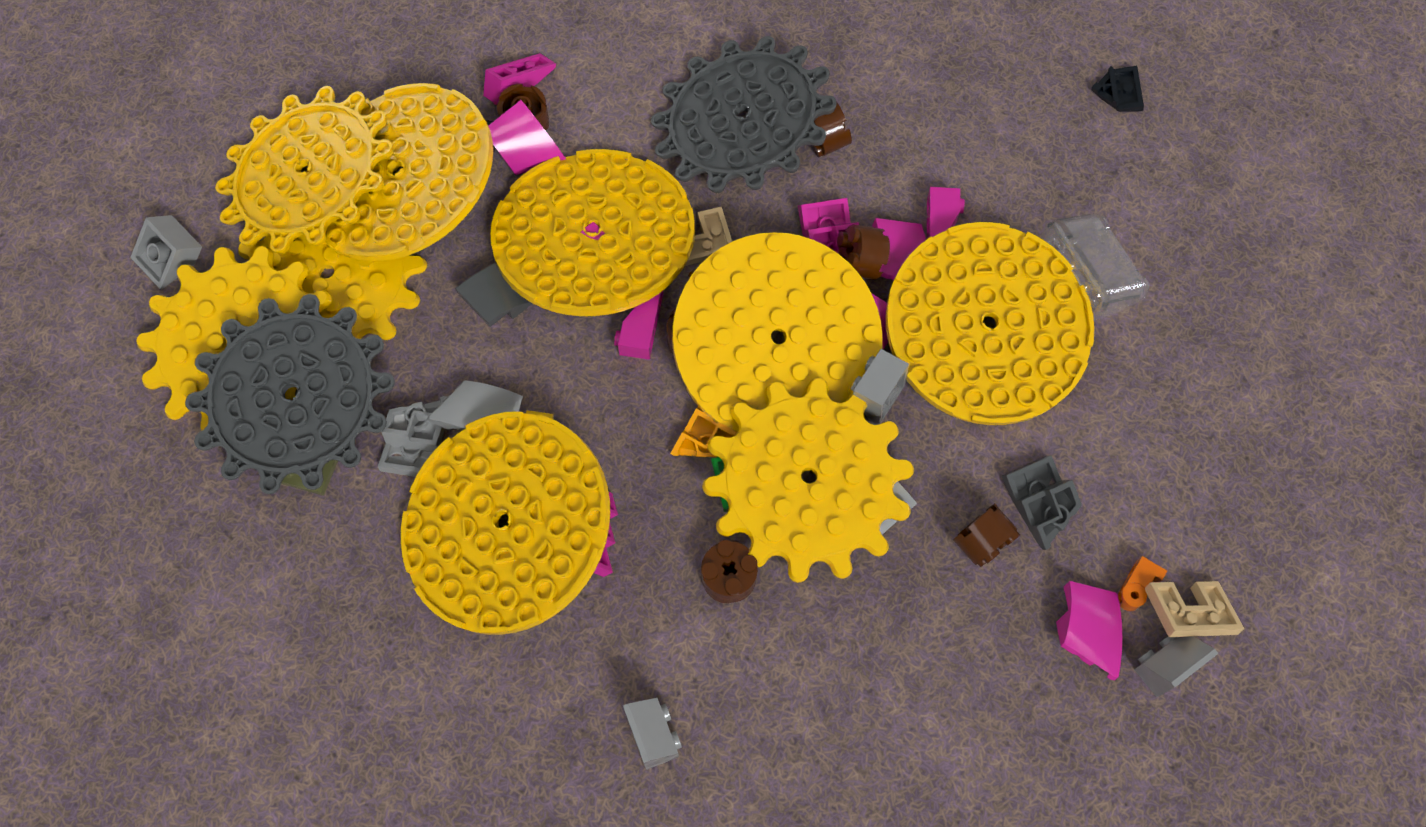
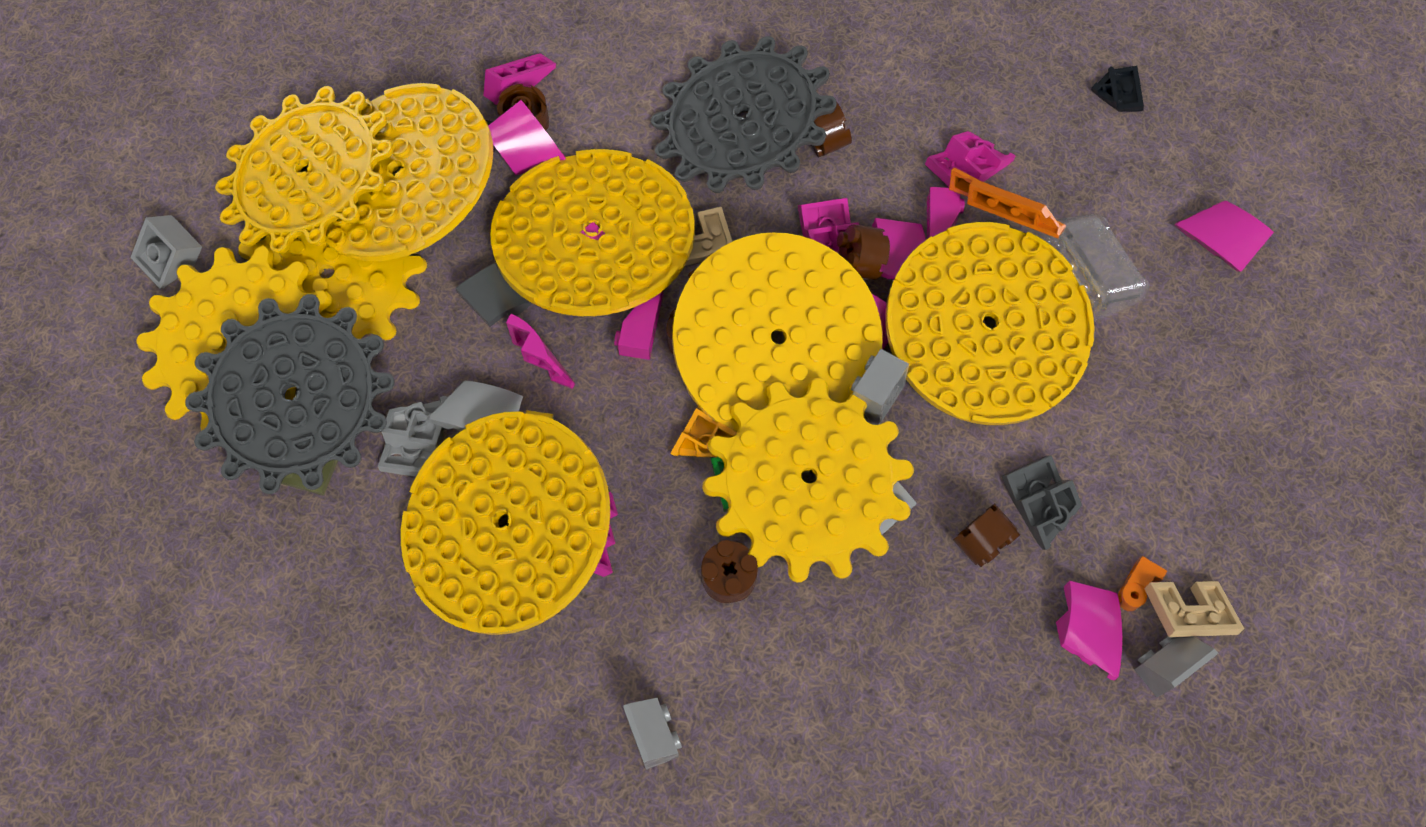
none -> dark pink slope [506,314,575,389]
none -> dark pink slope [925,131,1016,187]
none -> orange wedge [949,167,1066,238]
none -> dark pink slope [1175,200,1274,272]

